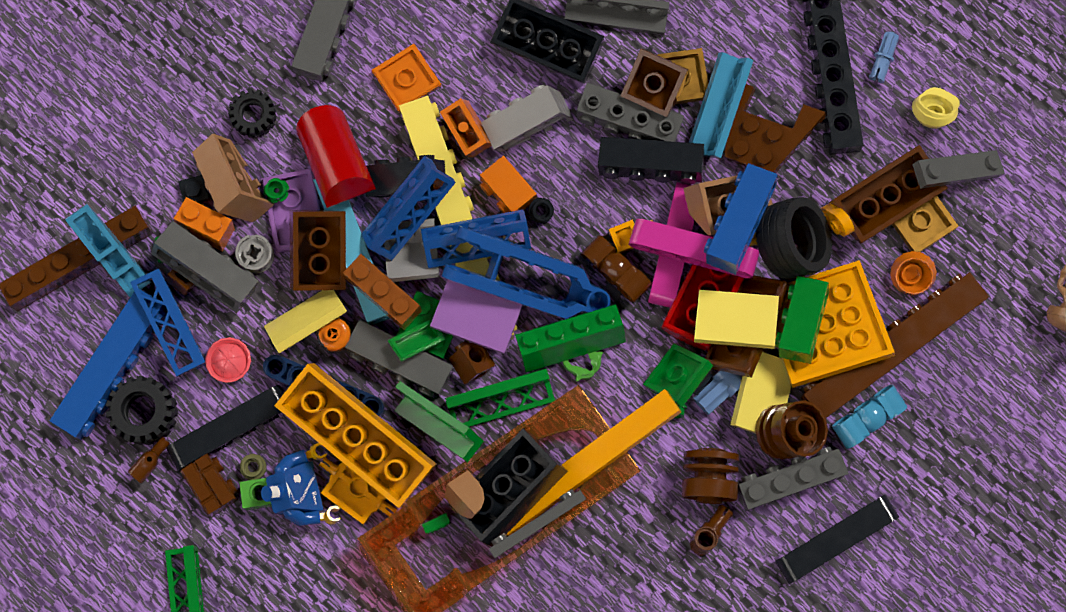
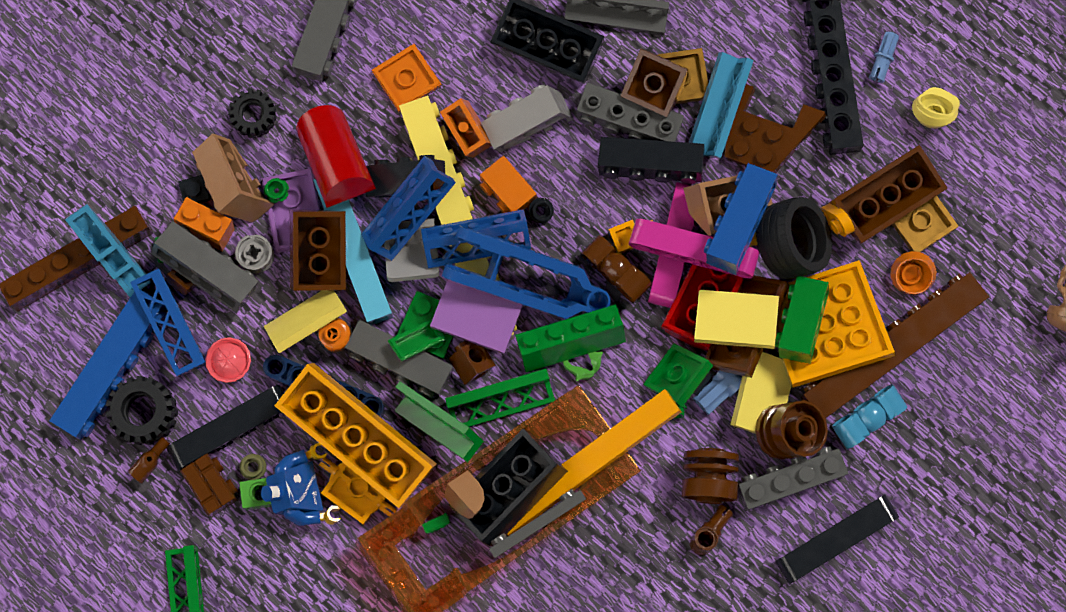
dark orange brick [343,254,422,330] -> none
dark grey plate [912,150,1005,189] -> none

